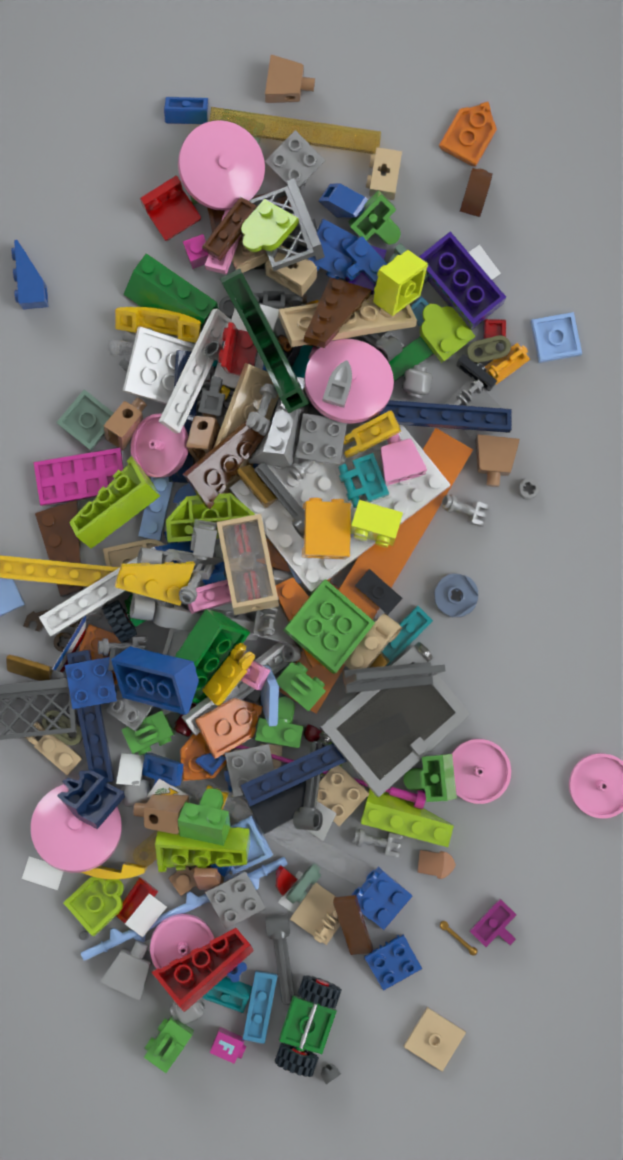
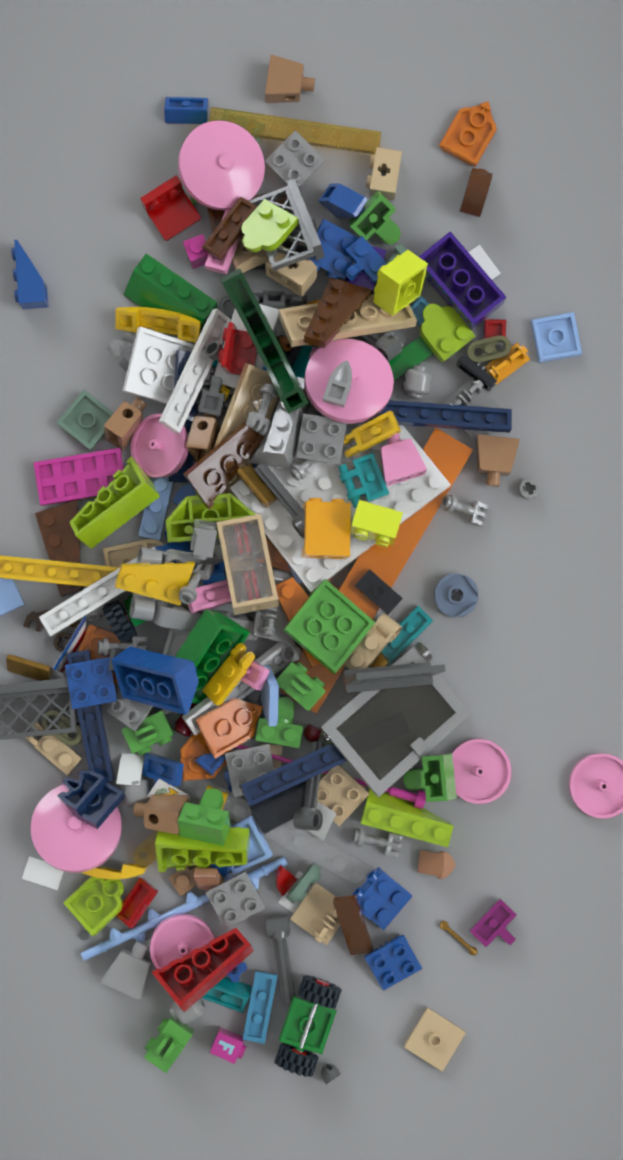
white sticker [125,894,167,937] -> none

